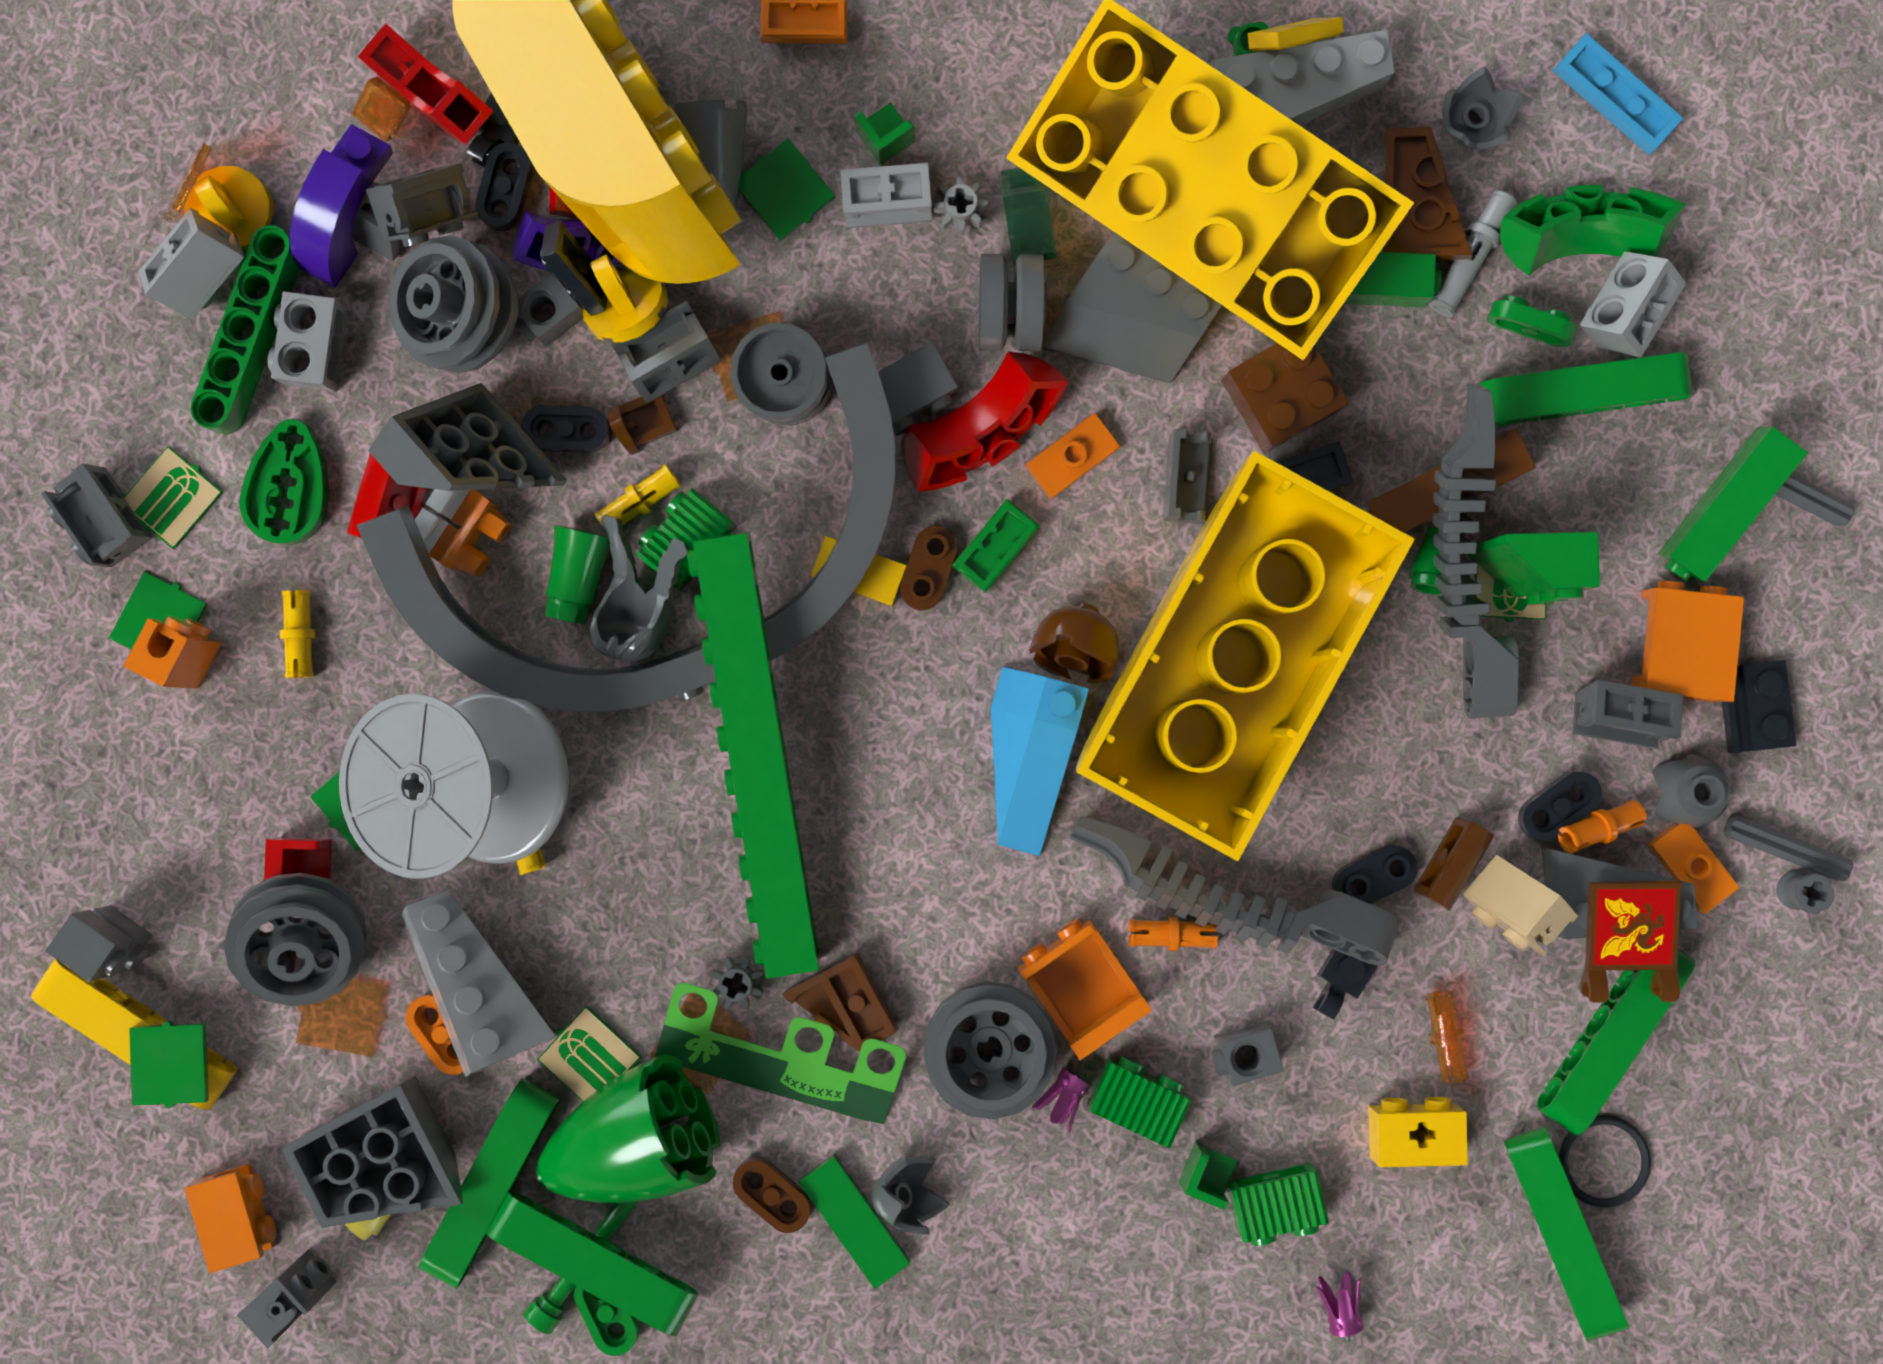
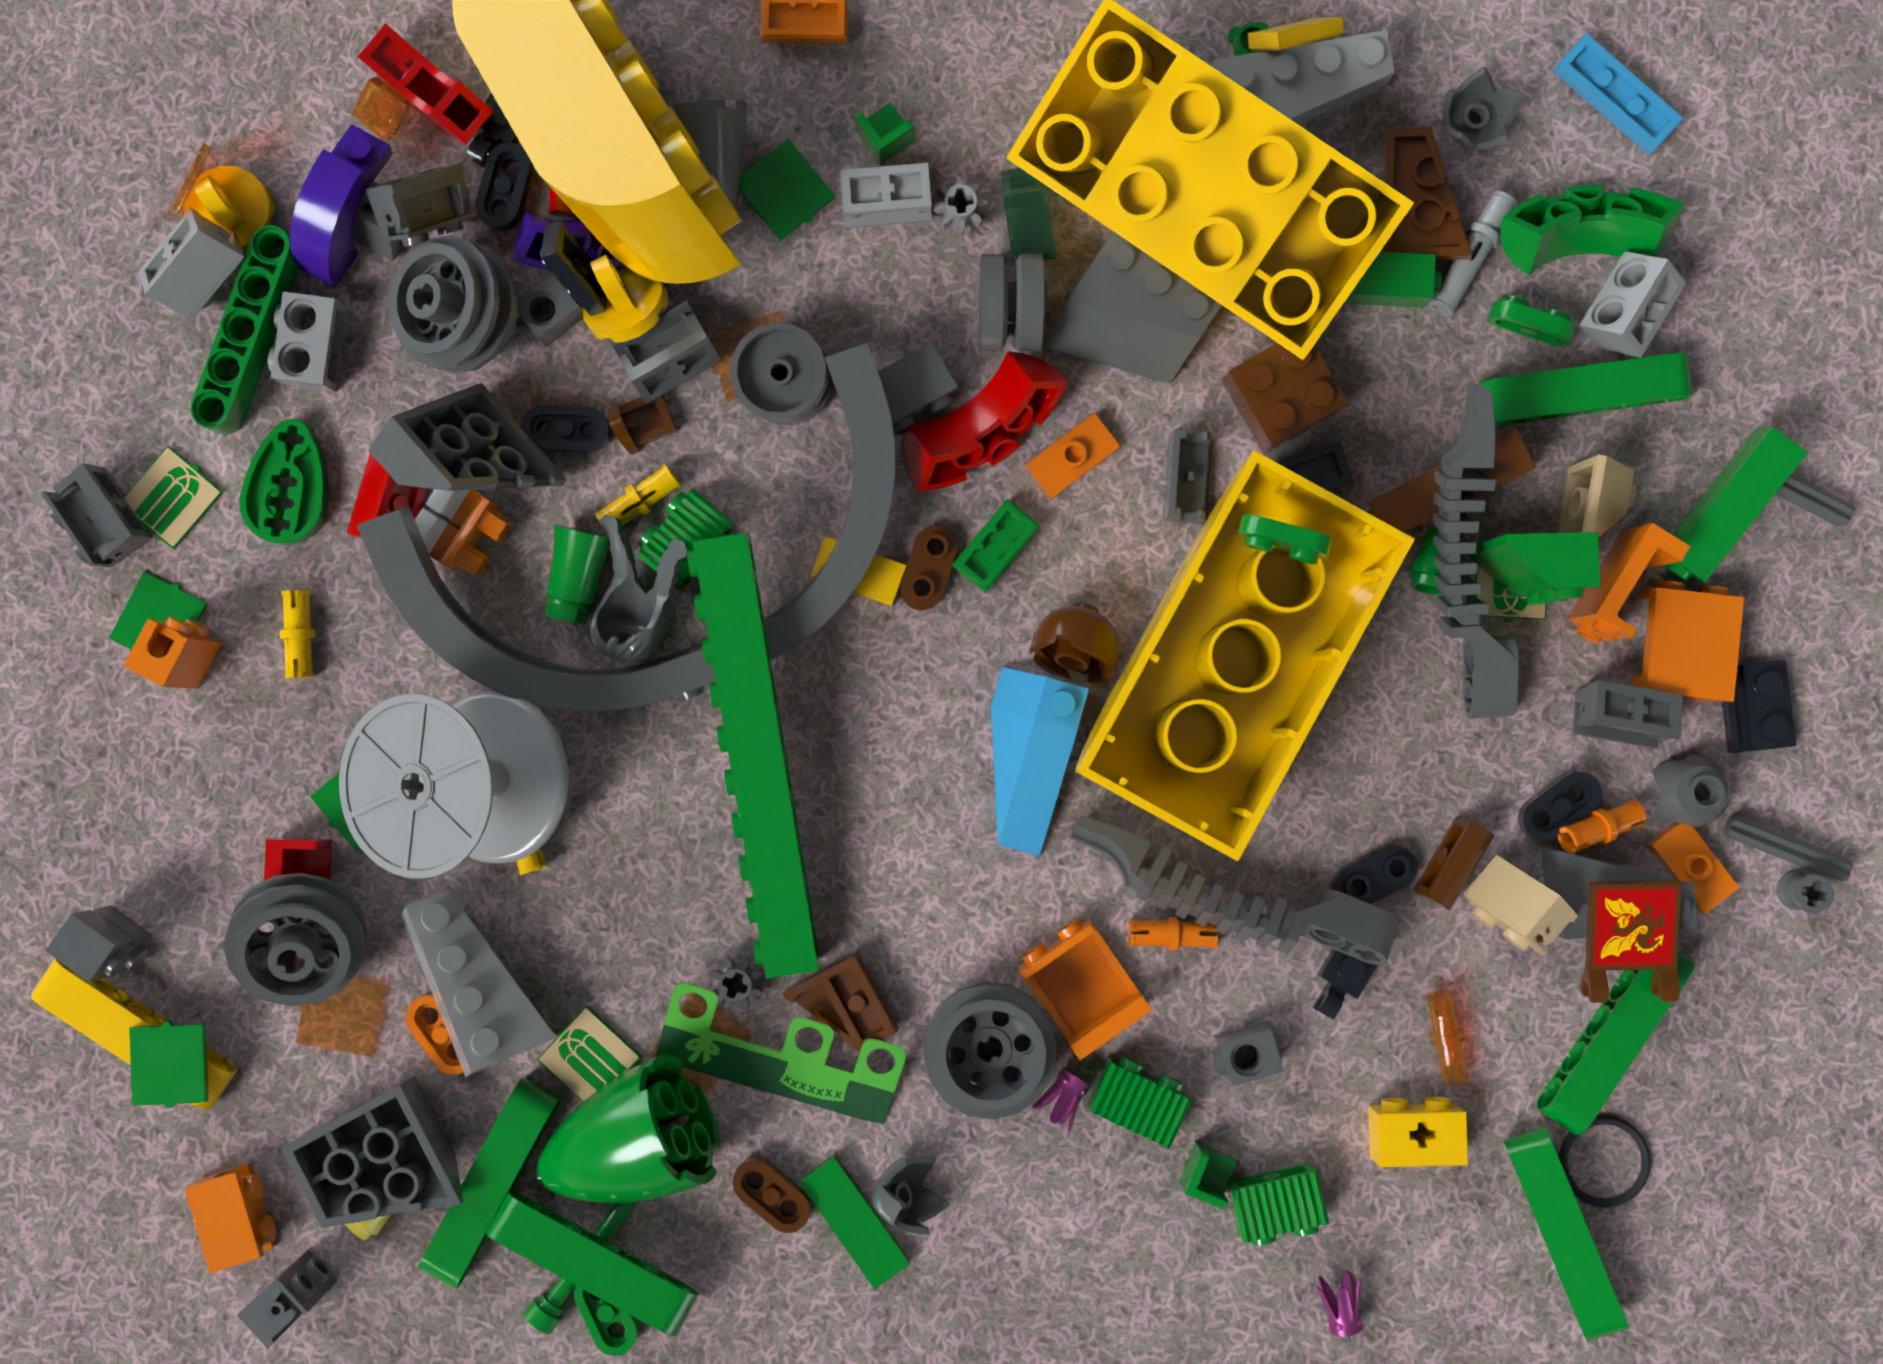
none -> green plate [1238,515,1333,564]
none -> tan slope [1557,454,1637,538]
none -> orange panel [1567,523,1690,644]

